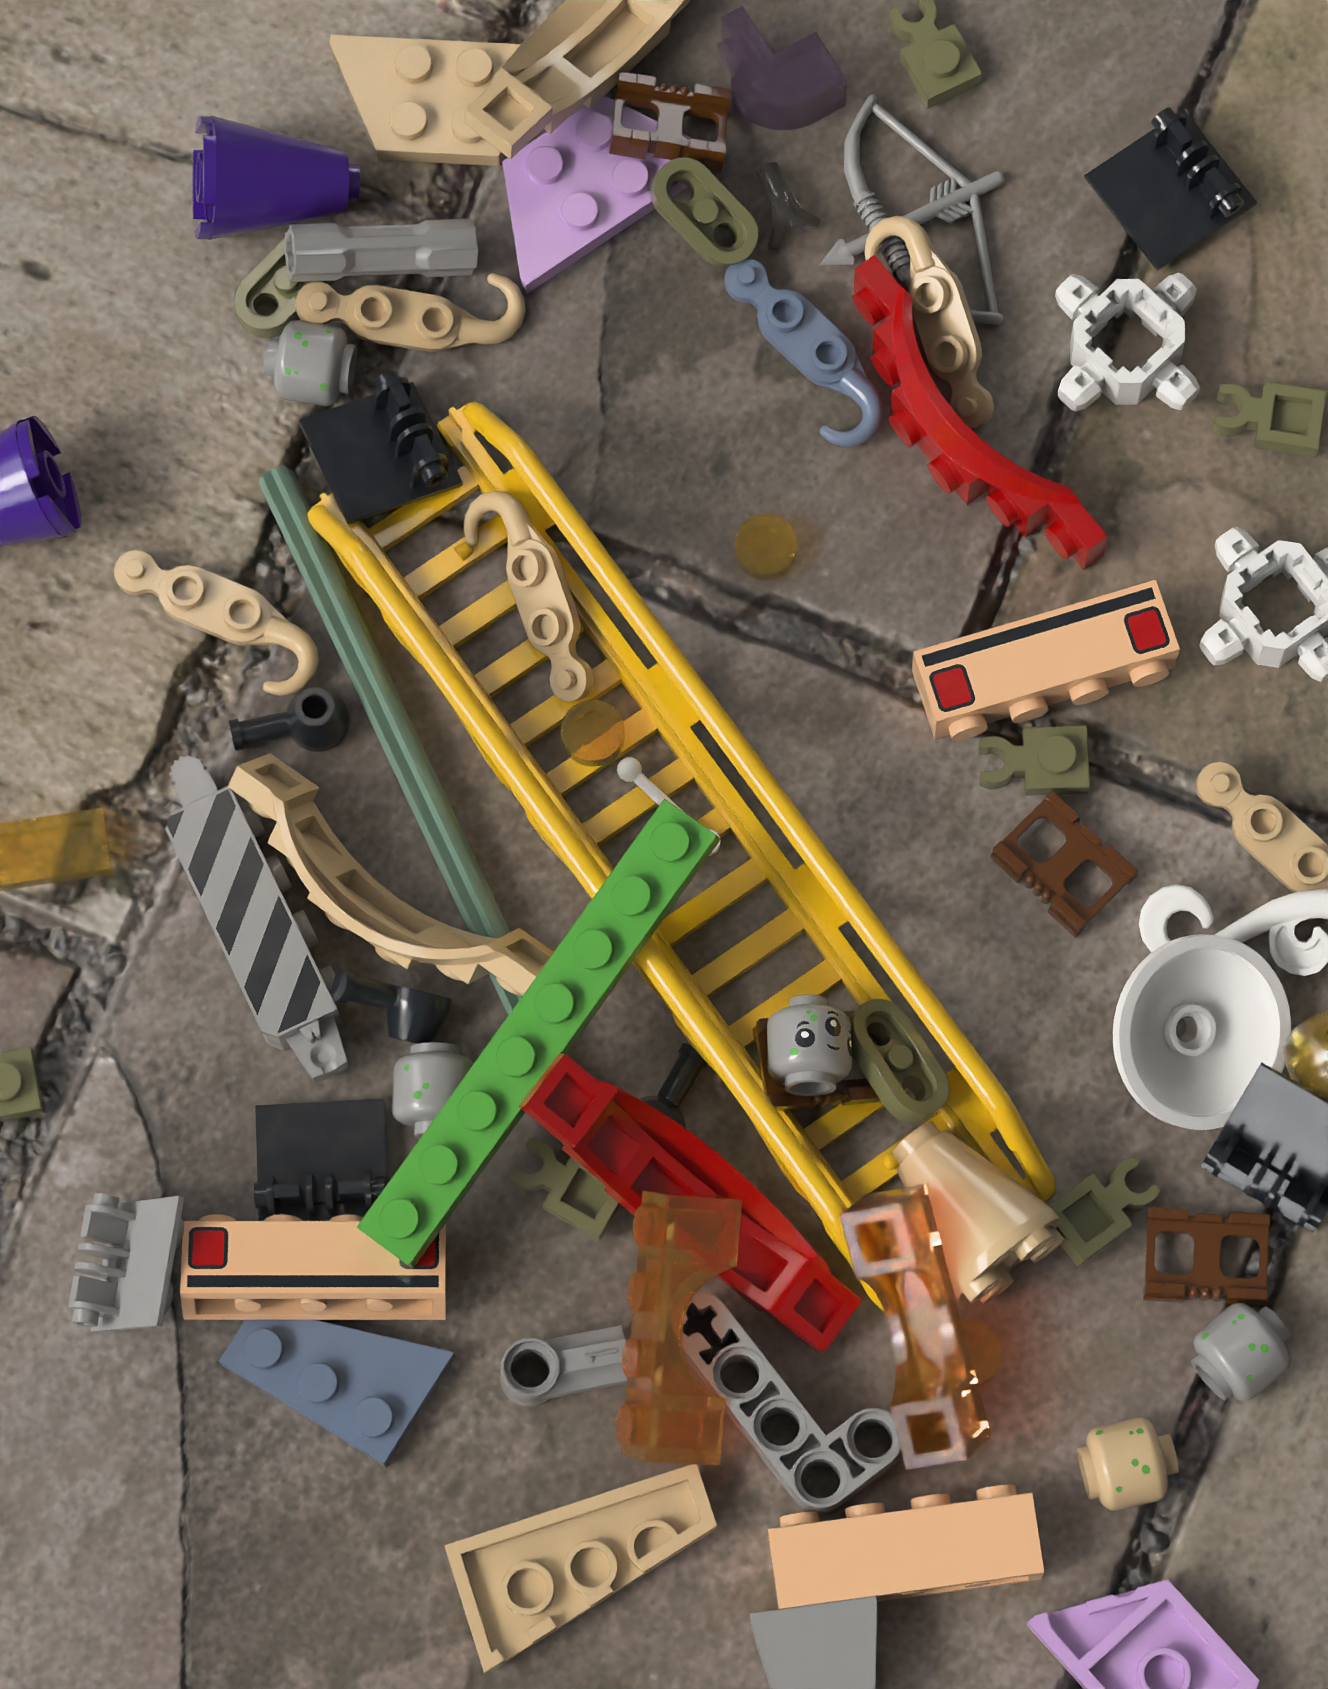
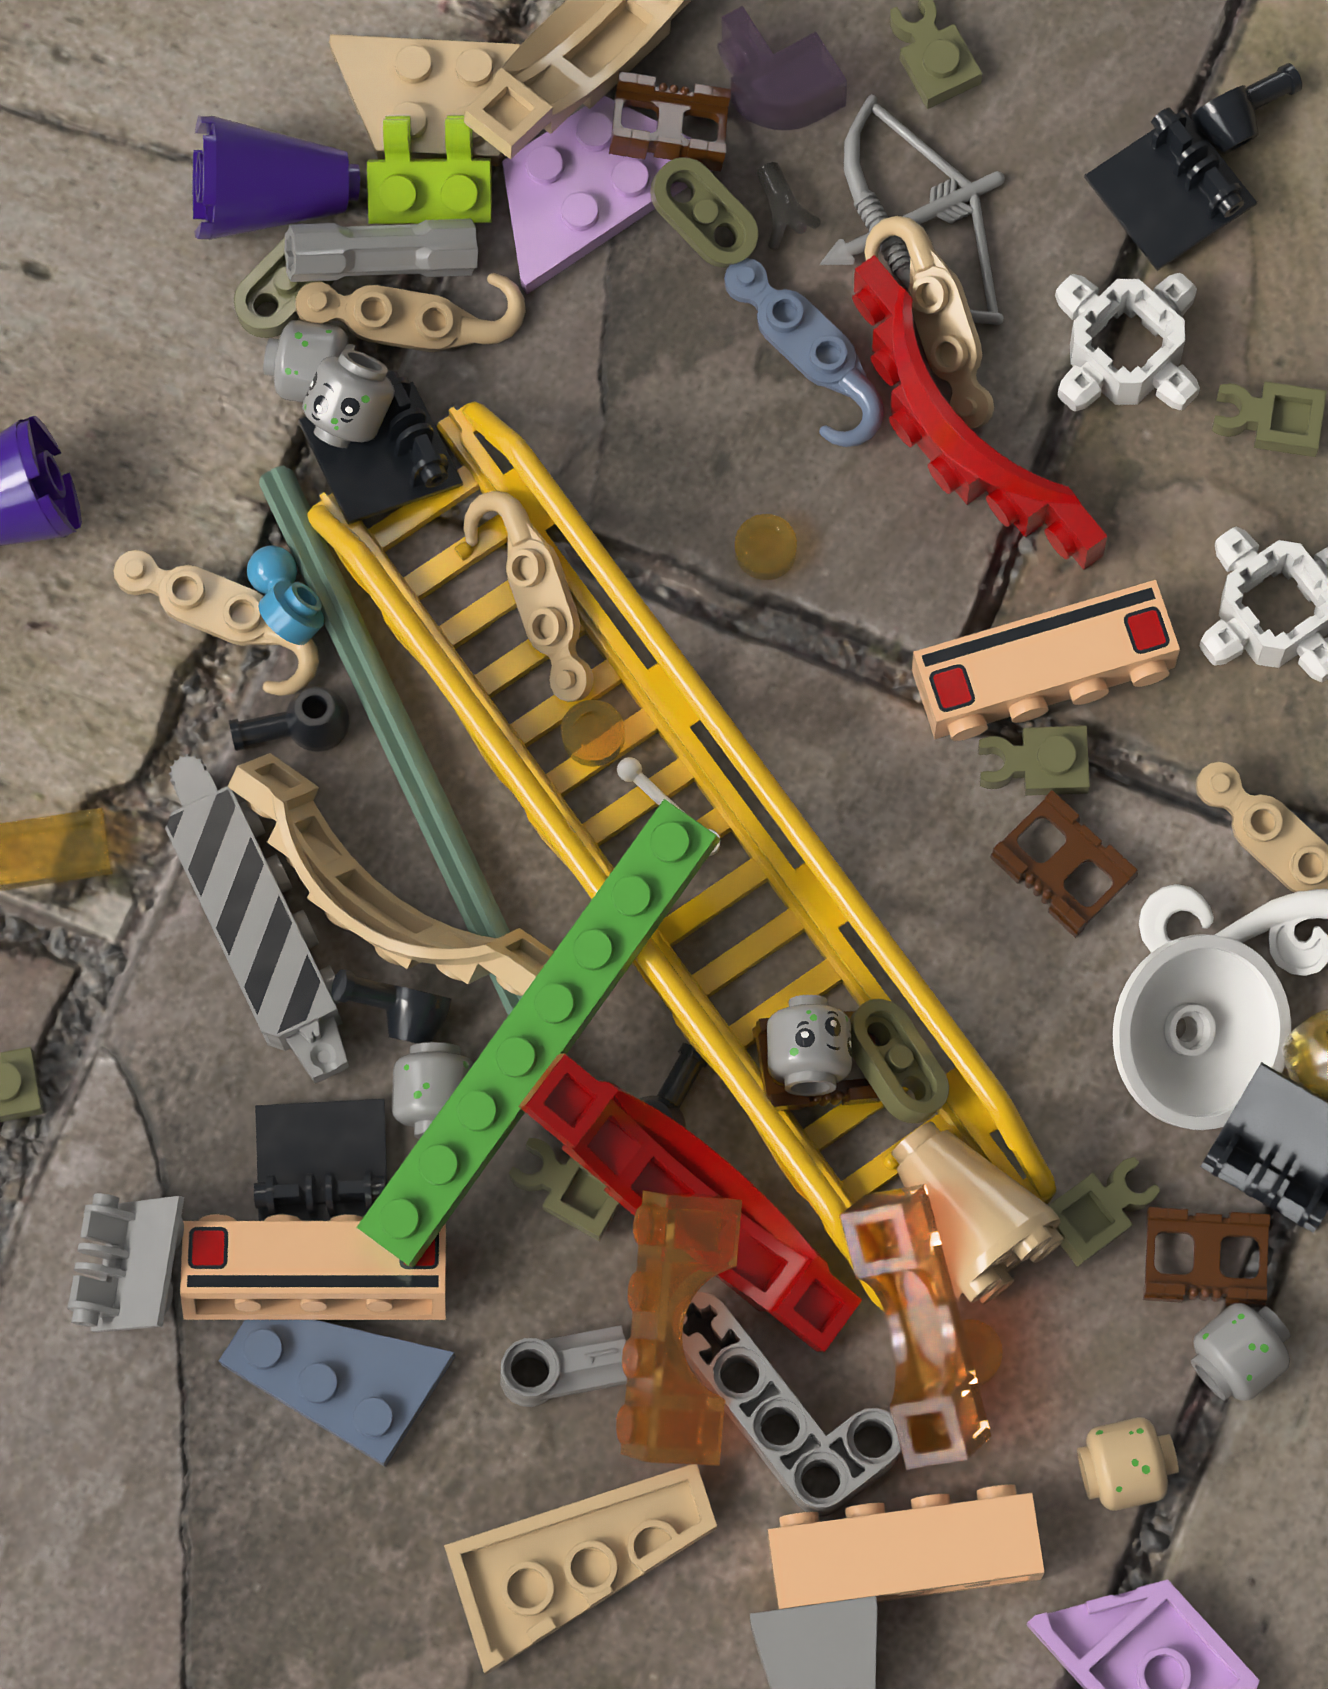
none -> dark azure plate [247,546,324,645]
none -> light grey head [302,349,395,448]
none -> lime plate [367,115,493,224]
none -> black bar [1191,63,1302,154]

